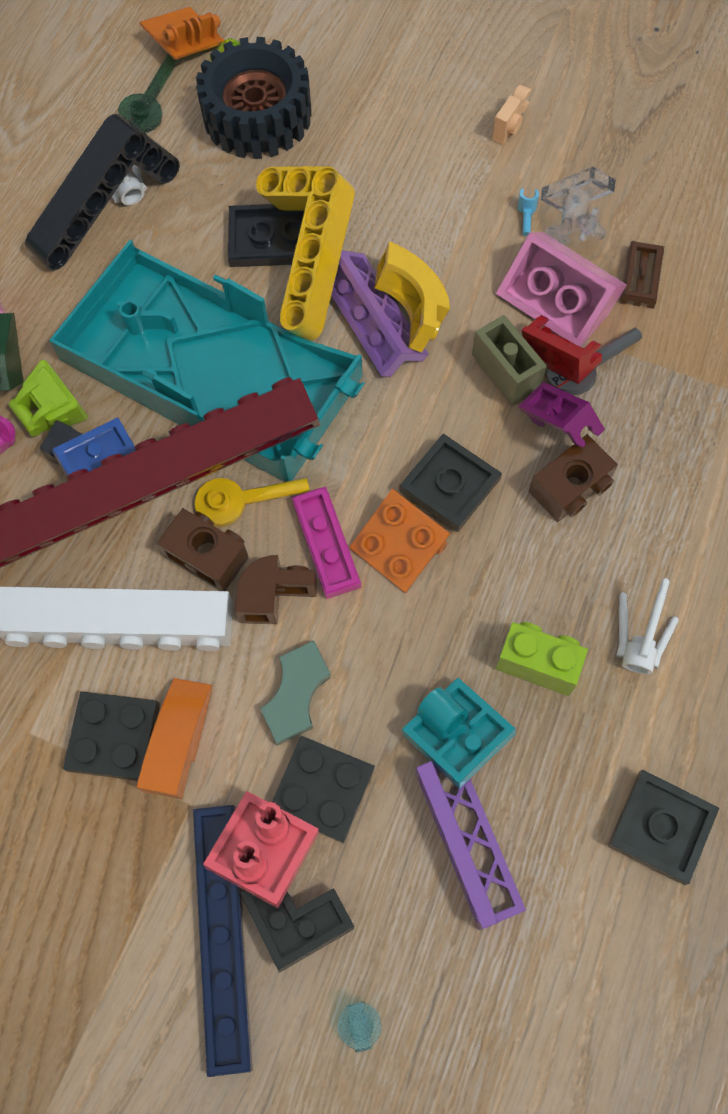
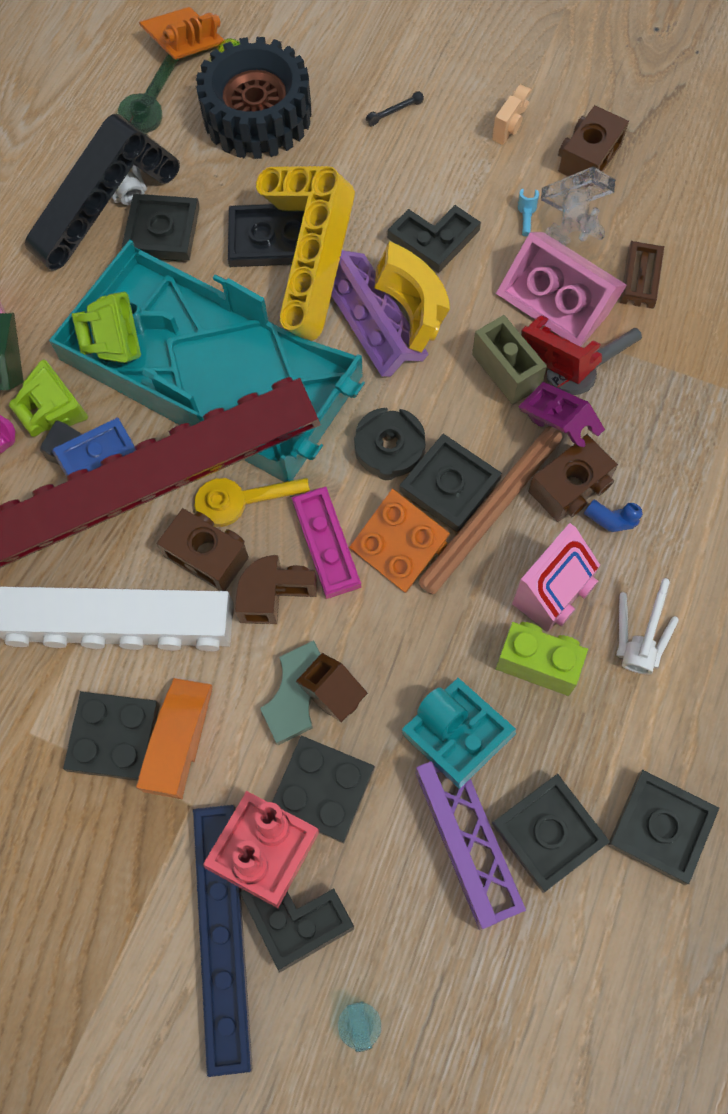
none -> lime piece [71,292,141,363]
none -> pearl dark grey plate [122,194,200,261]
none -> reddish brown brick [296,653,368,723]
none -> pearl dark grey plate [354,408,426,481]
none -> black hinge [366,91,424,126]
none -> pearl dark grey plate [387,205,481,273]
none -> nougat axle [419,426,563,595]
none -> pearl dark grey plate [492,774,610,893]
none -> bright pink slope [512,523,600,632]
none -> reddish brown brick [558,105,629,188]
none -> blue arm [584,499,643,532]

